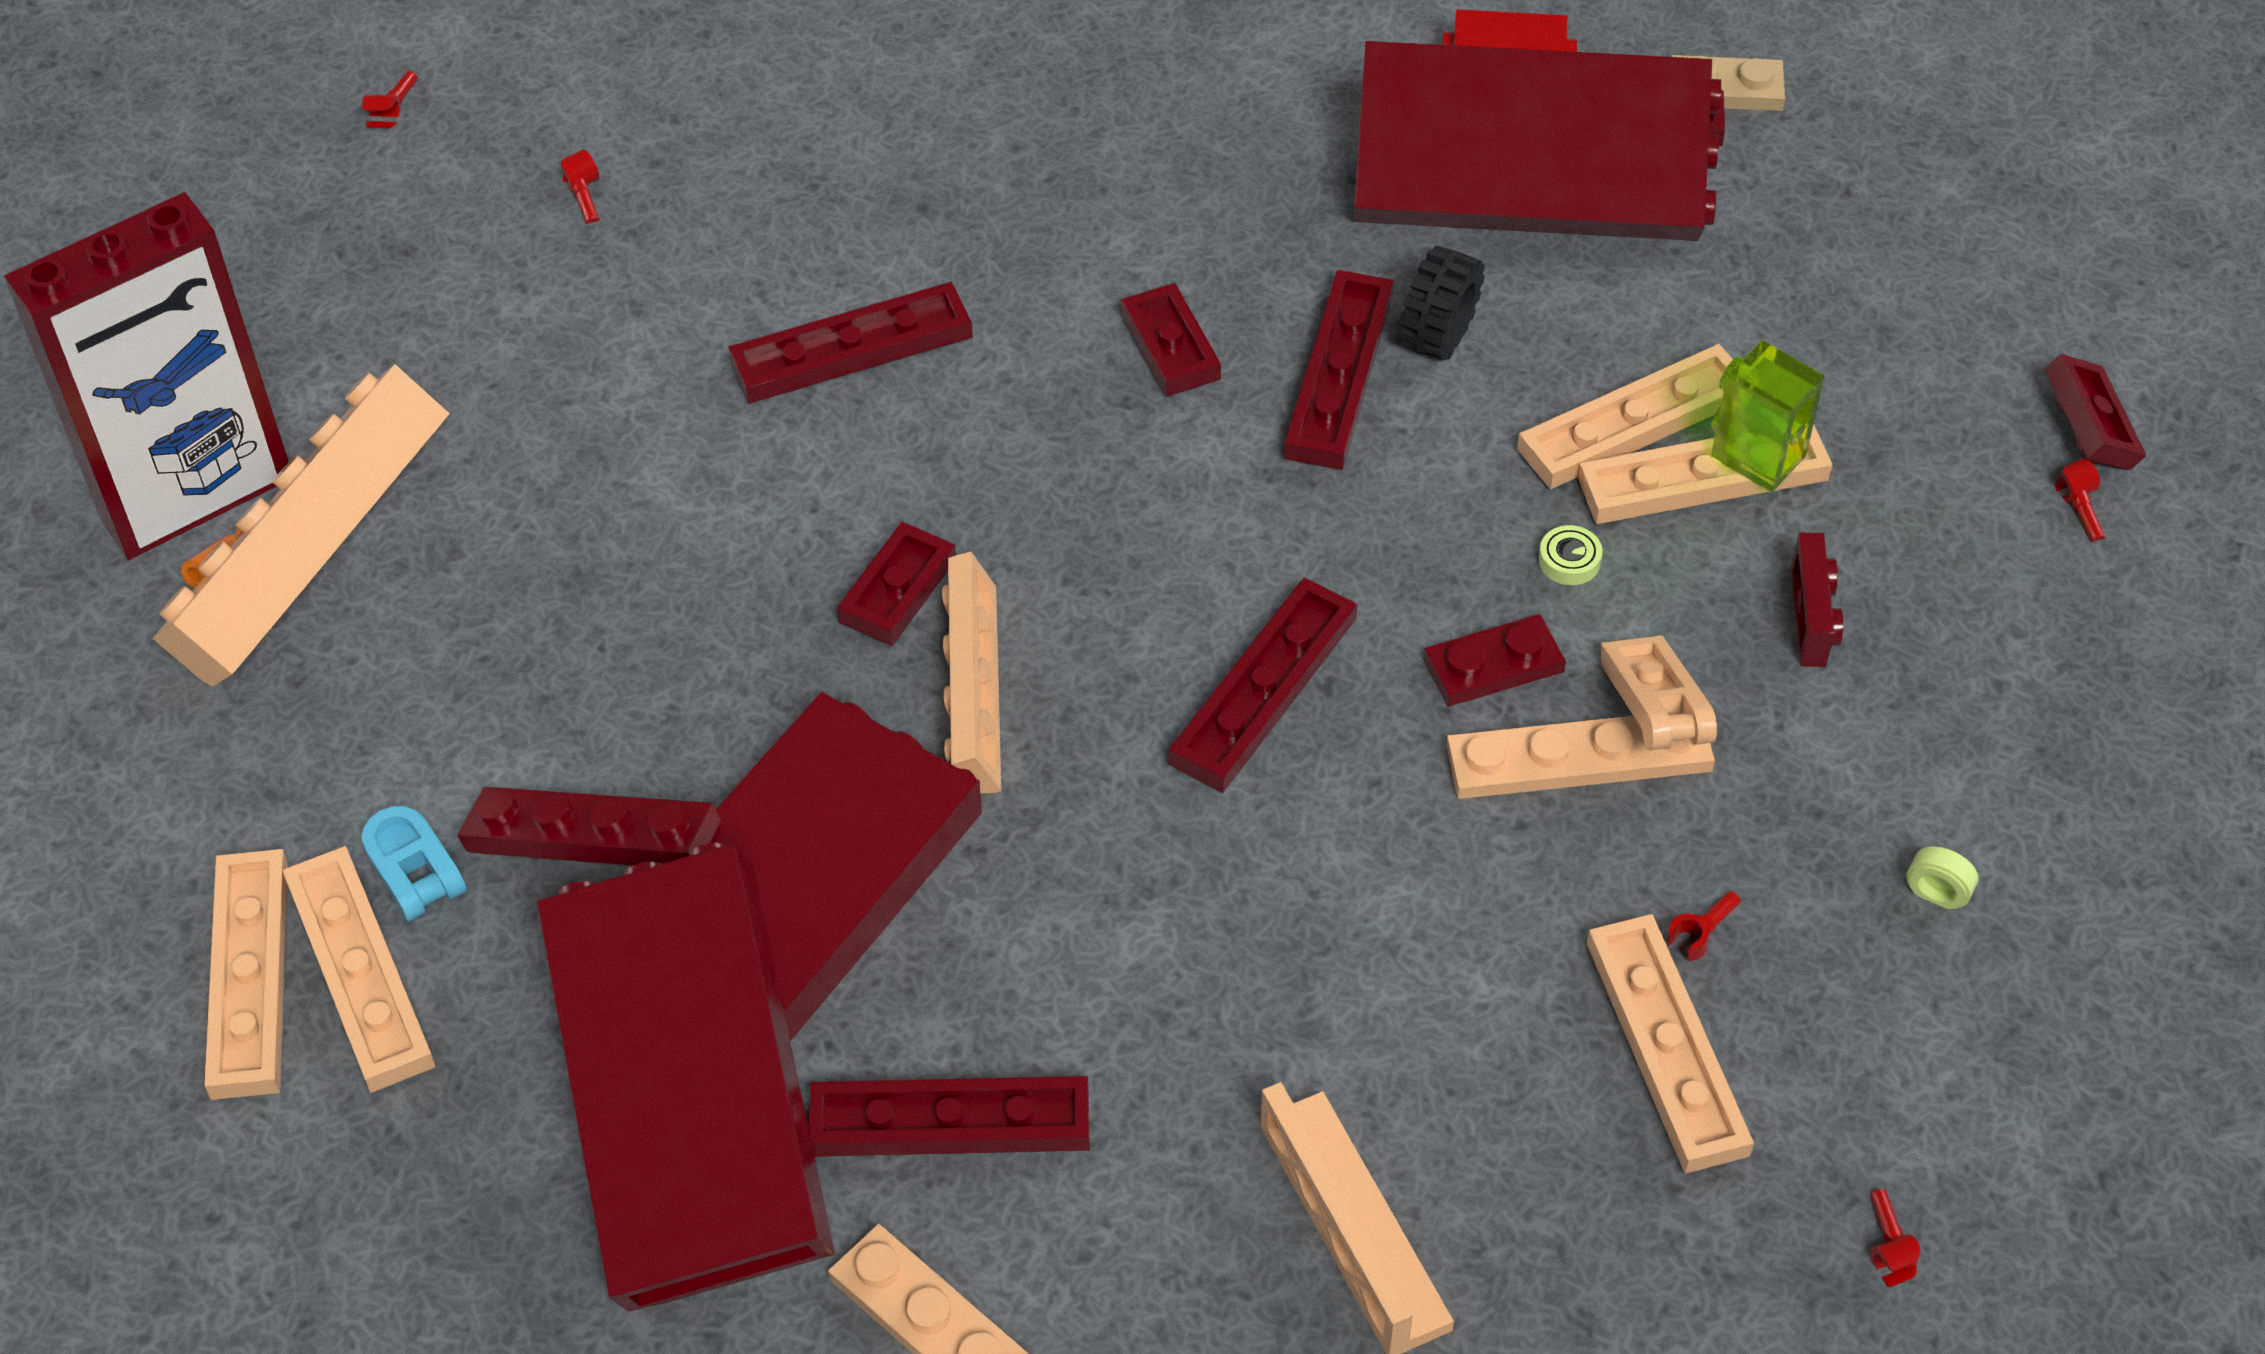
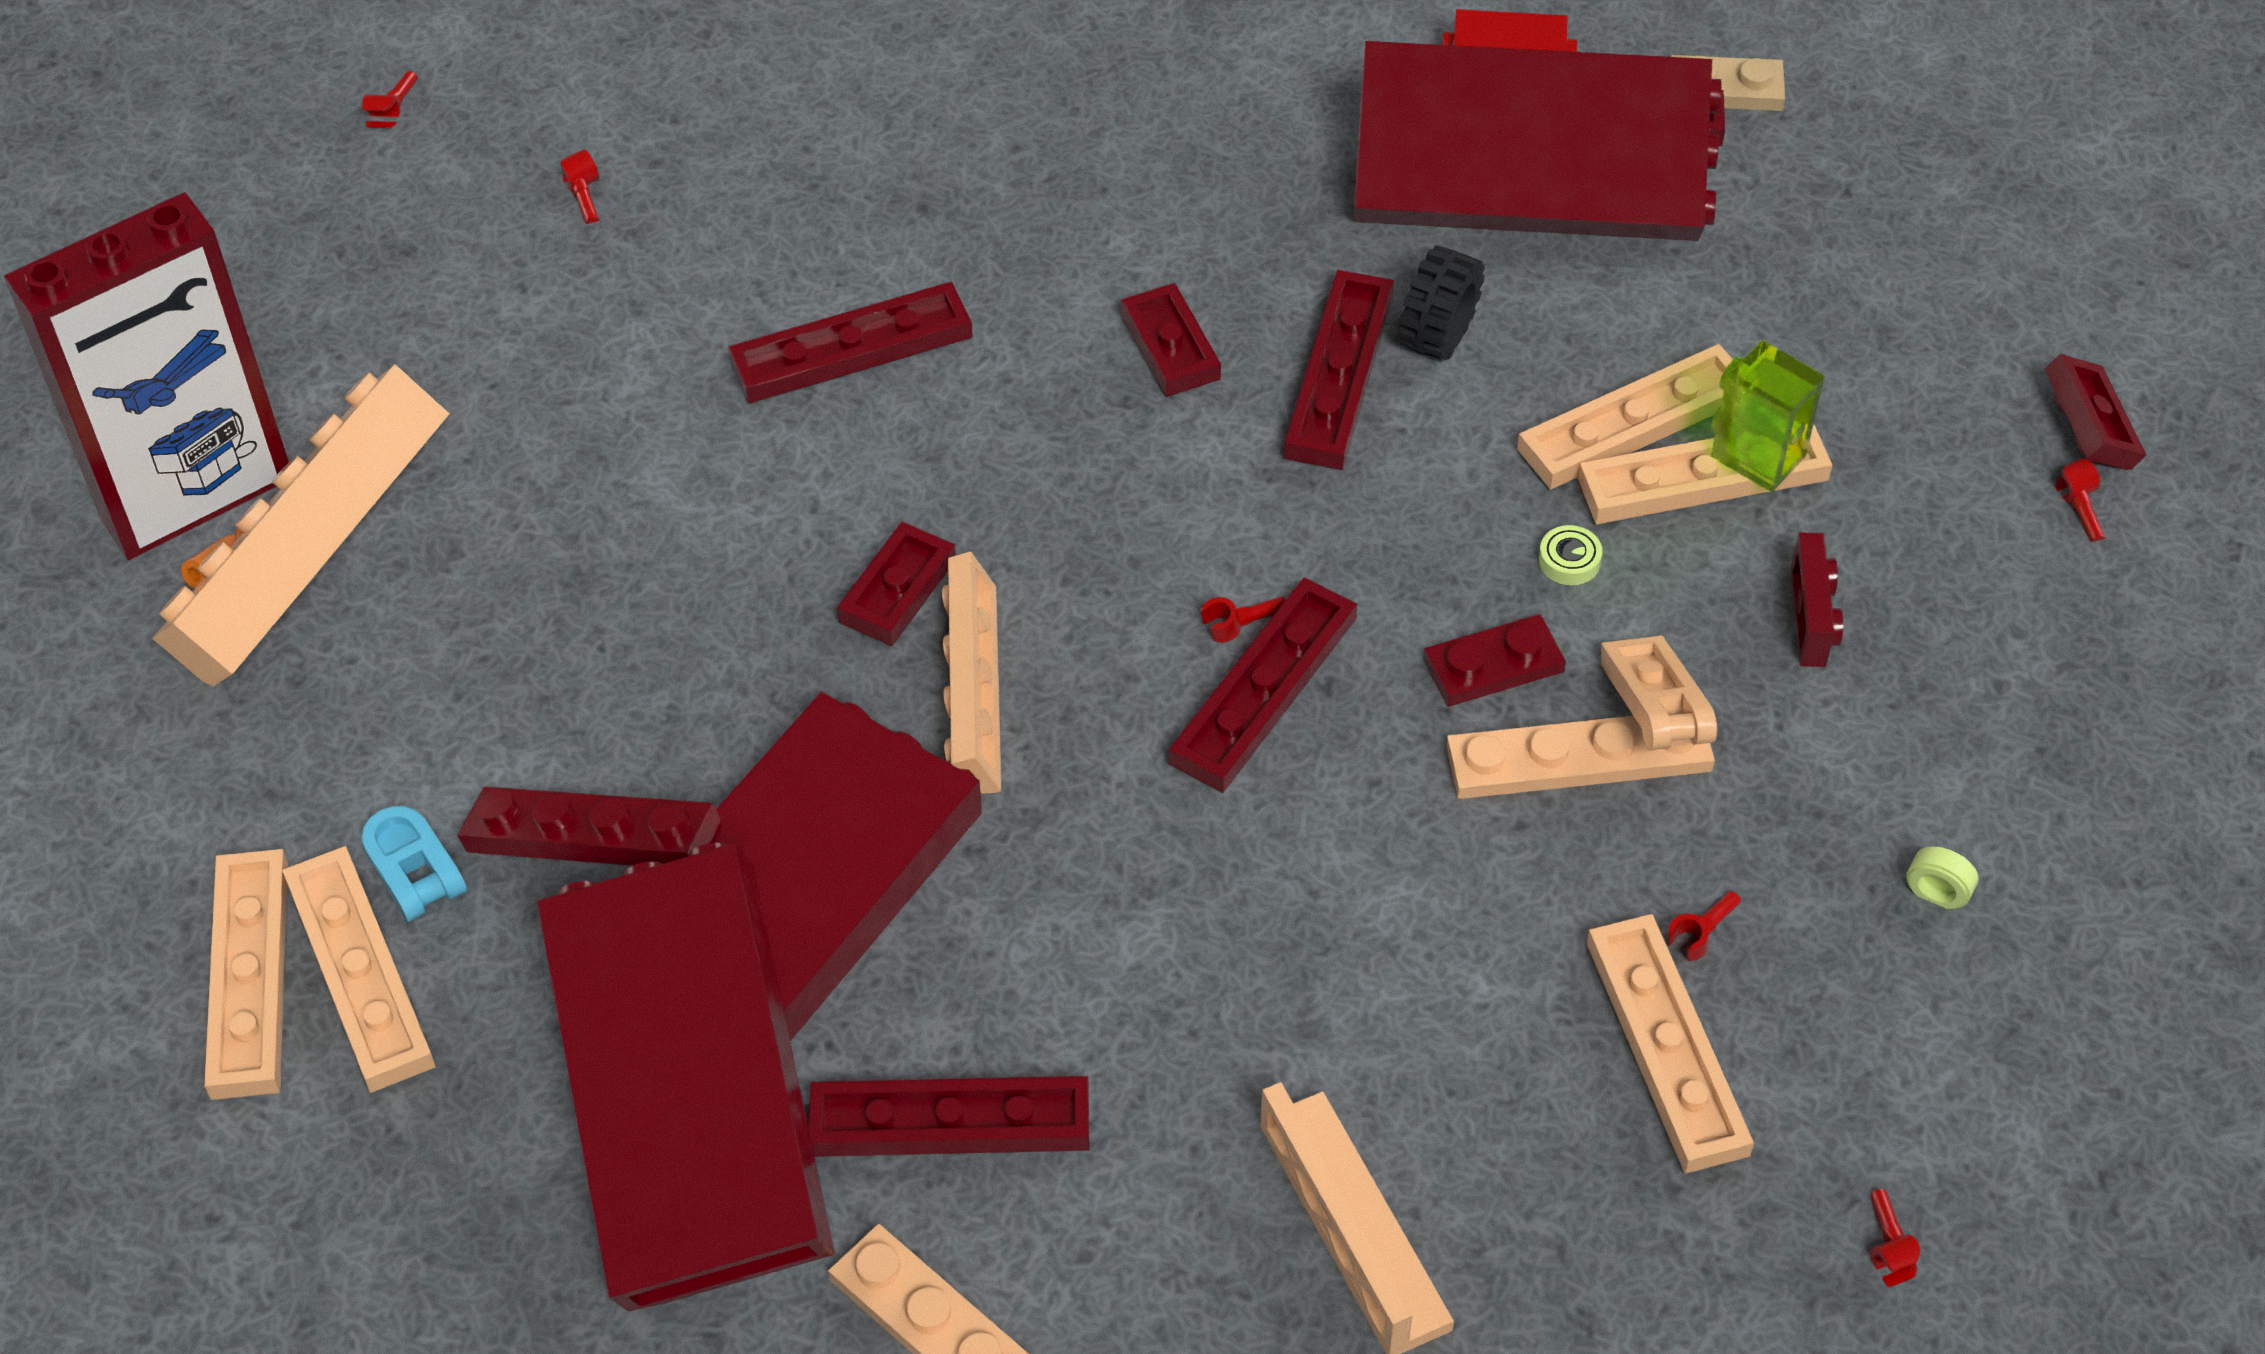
none -> red hand [1201,596,1286,643]

